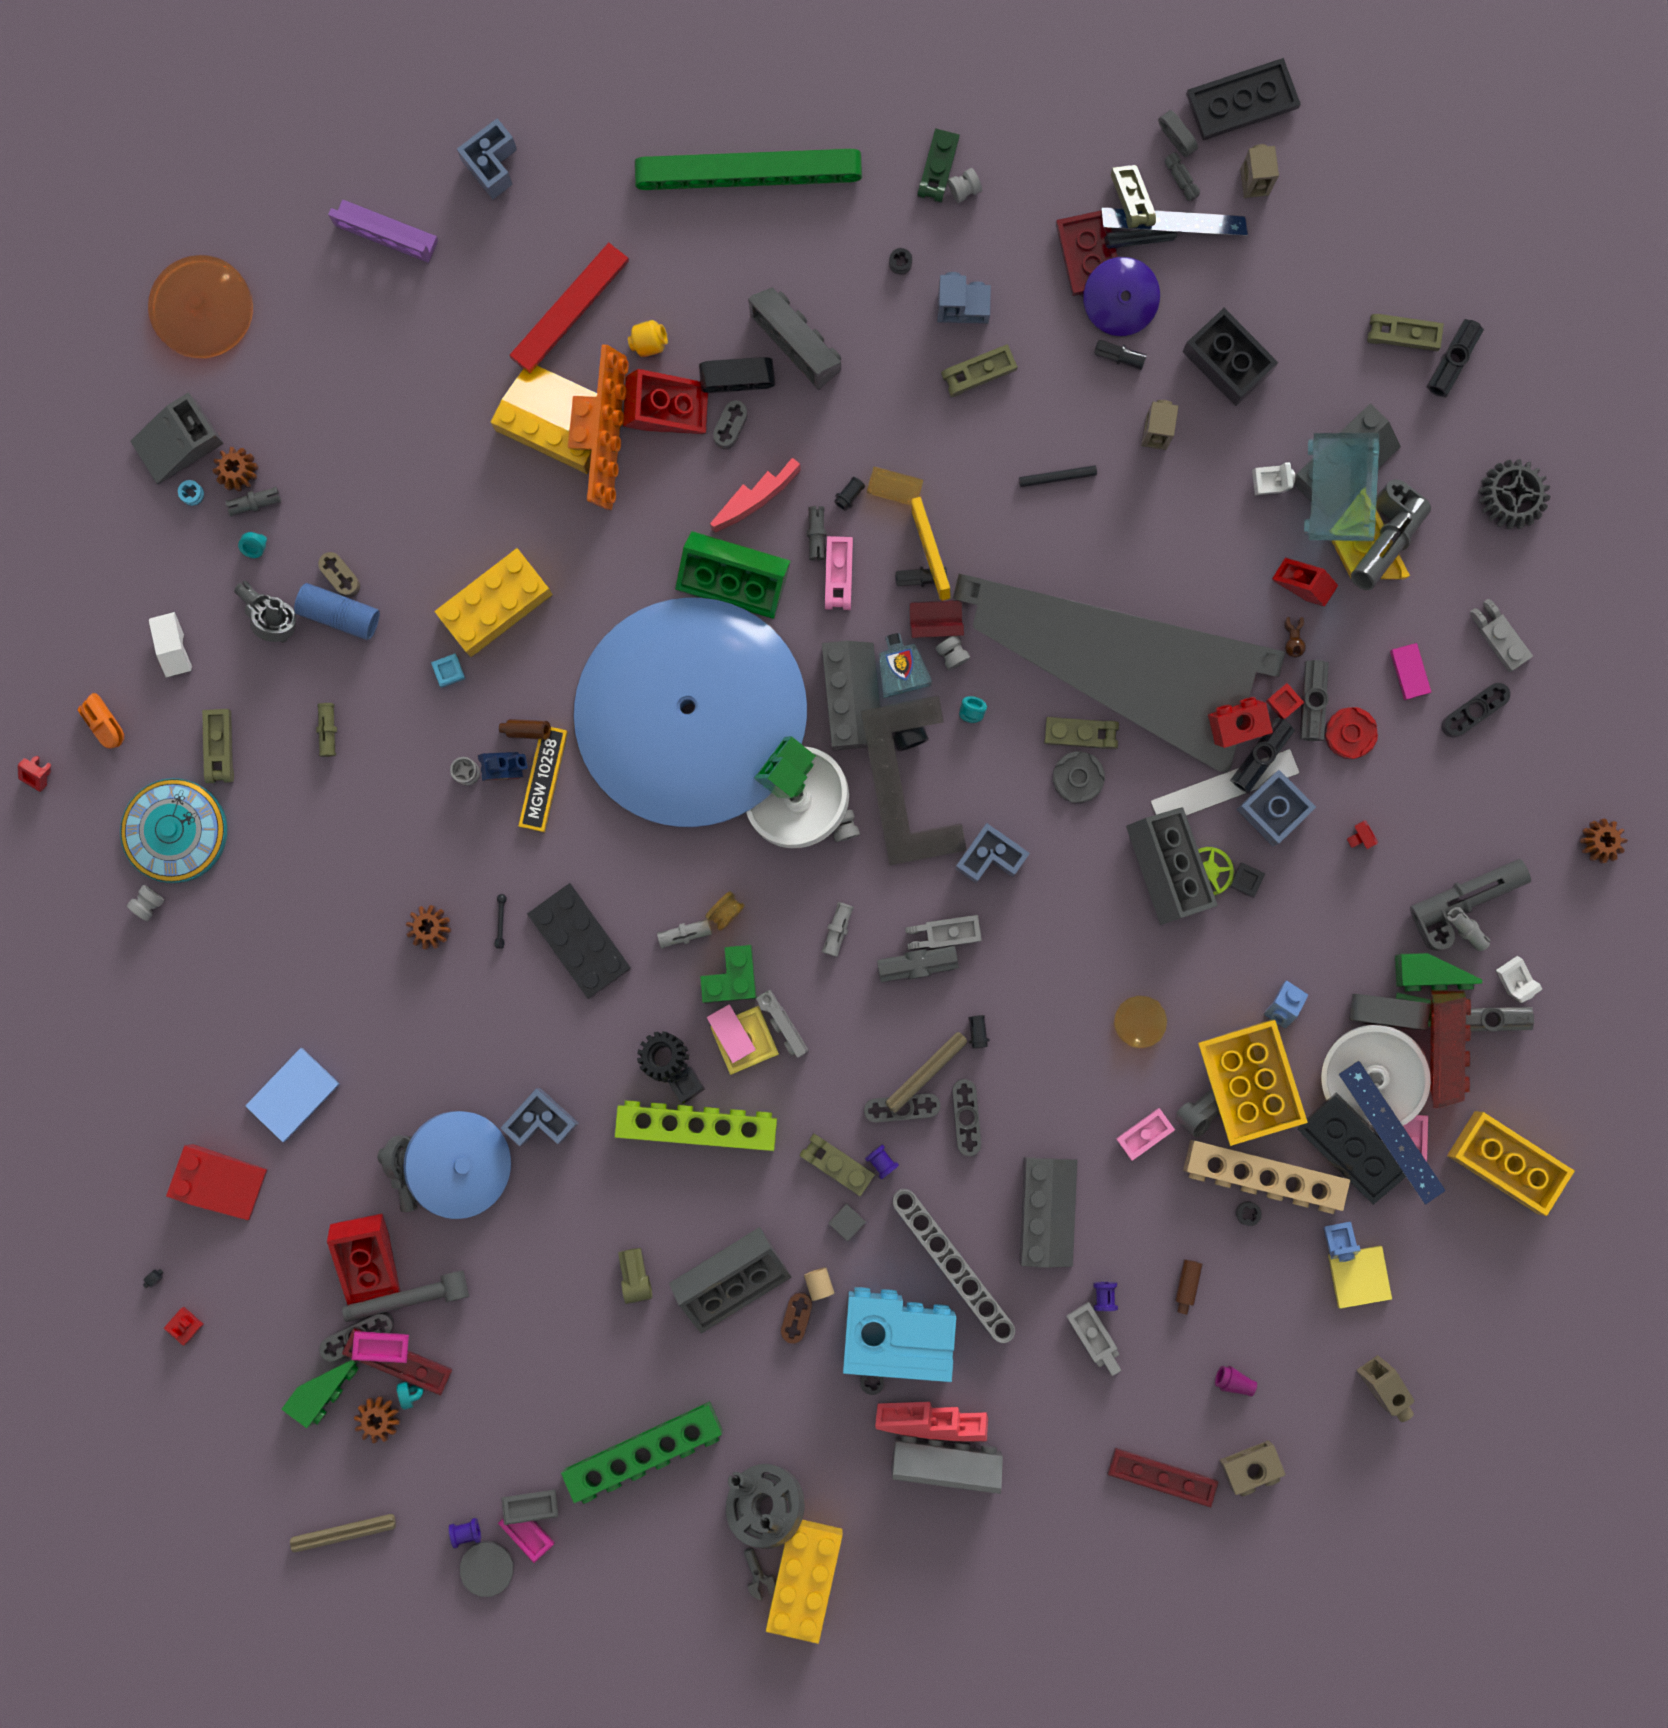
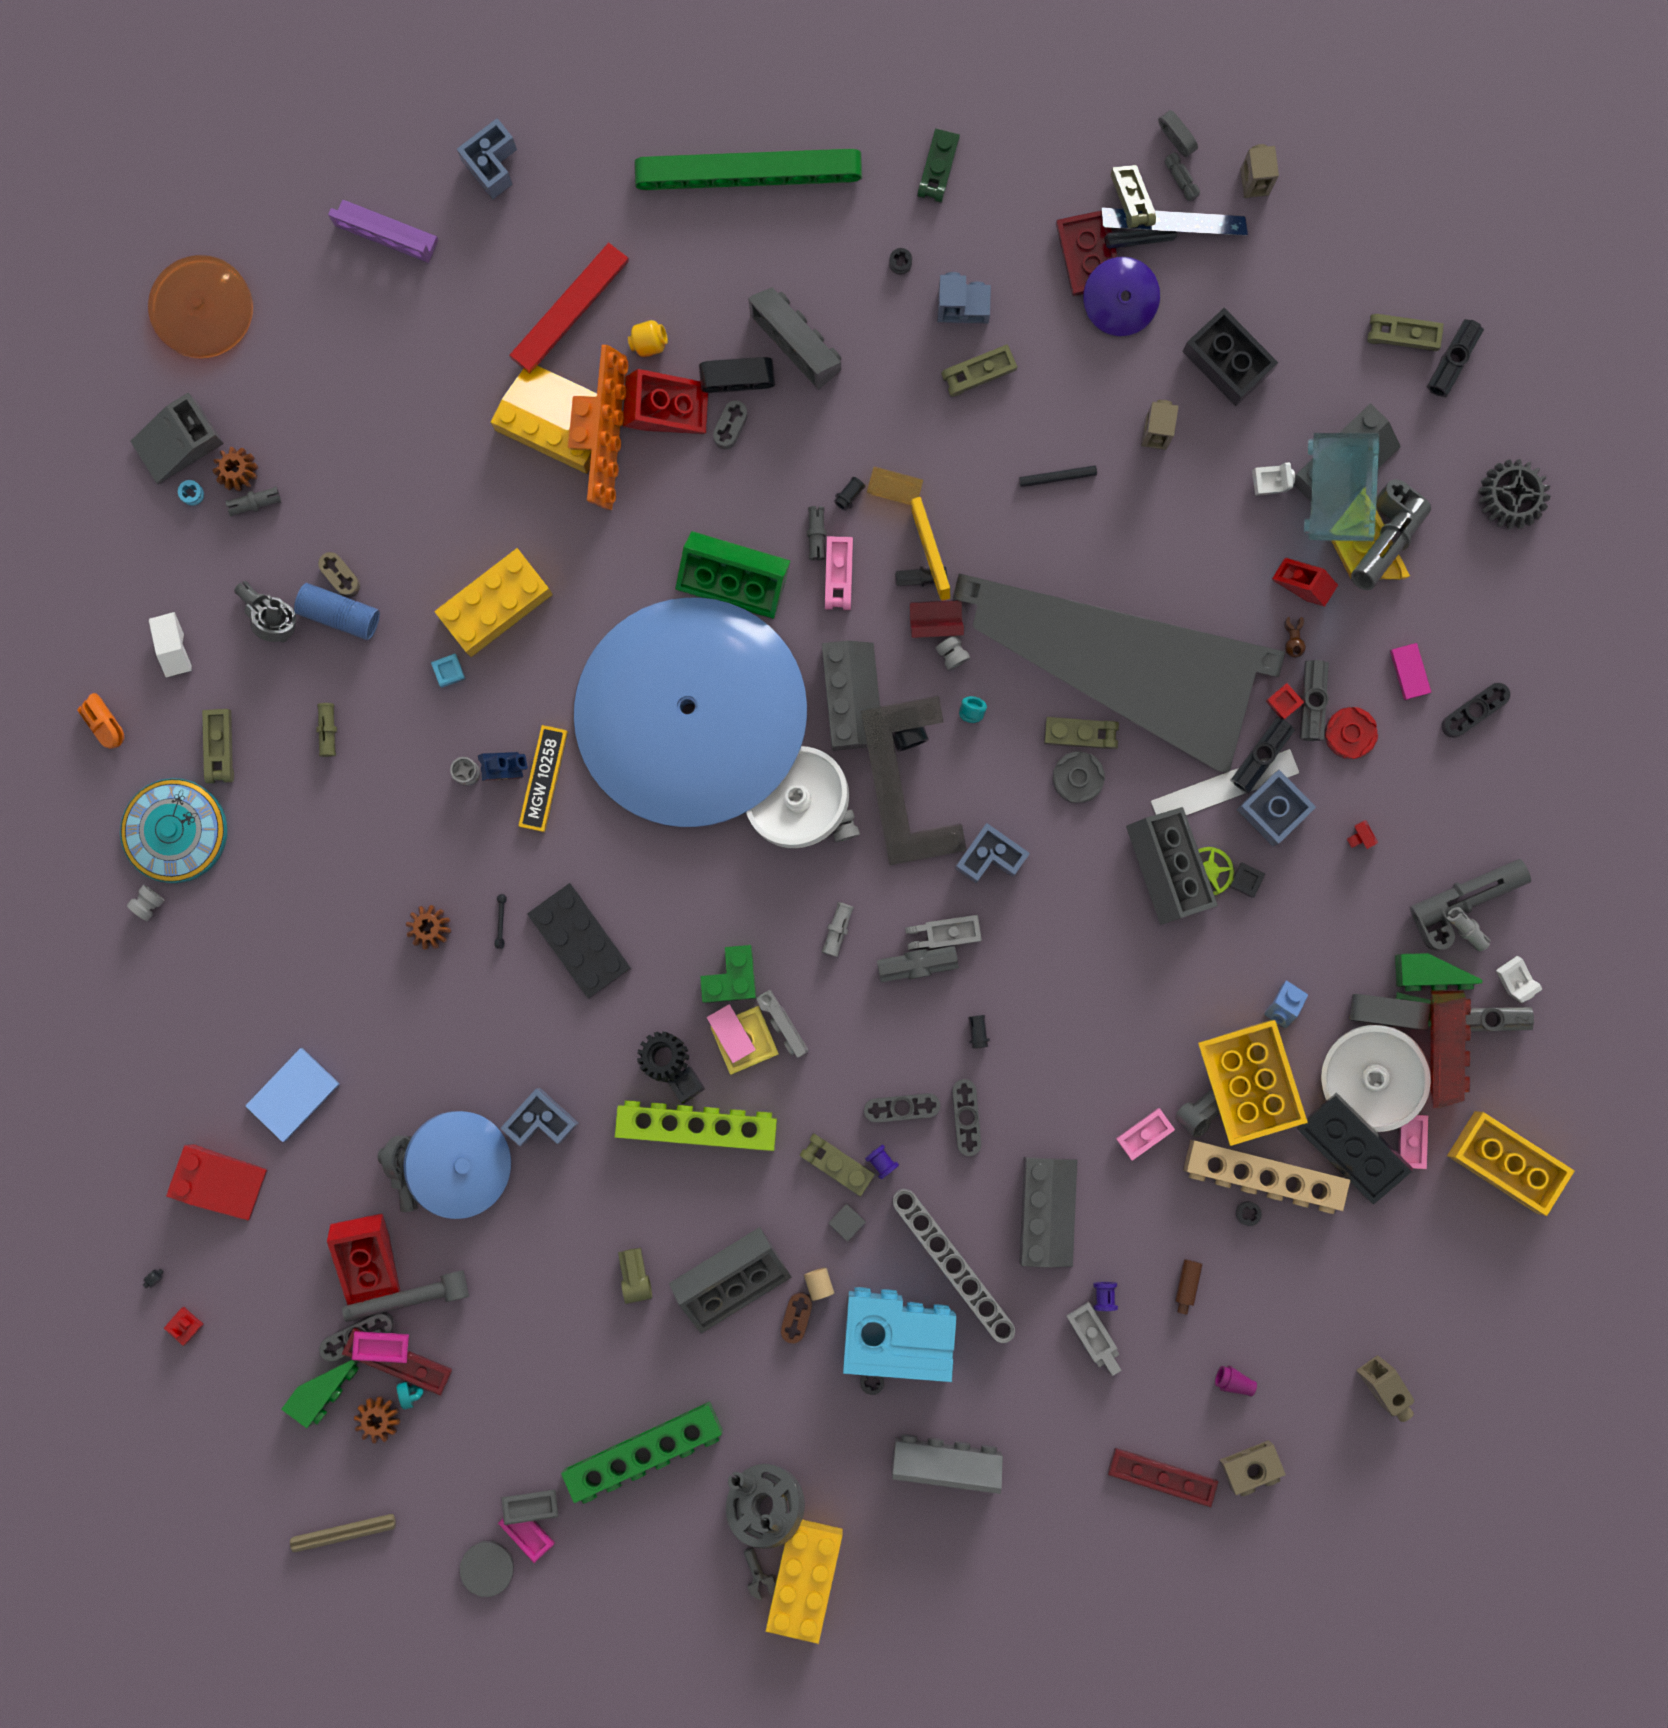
red tile [18,756,51,792] -> none
teal tile [238,532,267,558] -> none
dark purple bush [449,1518,481,1549] -> none
reddish brown cylinder [499,719,551,740] -> none
light grey pin [657,918,712,949] -> none
clear yellow wheel [705,891,745,931] -> none
coral slope [710,458,801,533] -> none
green brick [754,736,816,798] -> none
coral slope [875,1402,988,1441] -> none
clear light blue torso [879,633,932,699] -> none
dark tan axle [886,1032,967,1113] -> none
light grey wheel [948,168,982,203] -> none
black axle [1094,340,1147,370] -> none
clear yellow dish [1114,996,1167,1048] -> none
black plate [1186,58,1301,140] -> none
red brick [1208,697,1273,748] -> none
medium blue bracket [1323,1222,1361,1262] -> none
light yellow tile [1328,1246,1392,1308] -> none
dark blue sticker [1339,1061,1445,1205] -> none
light grey hinge [1470,599,1533,672] -> none
dark orange gear [1579,818,1628,863] -> none

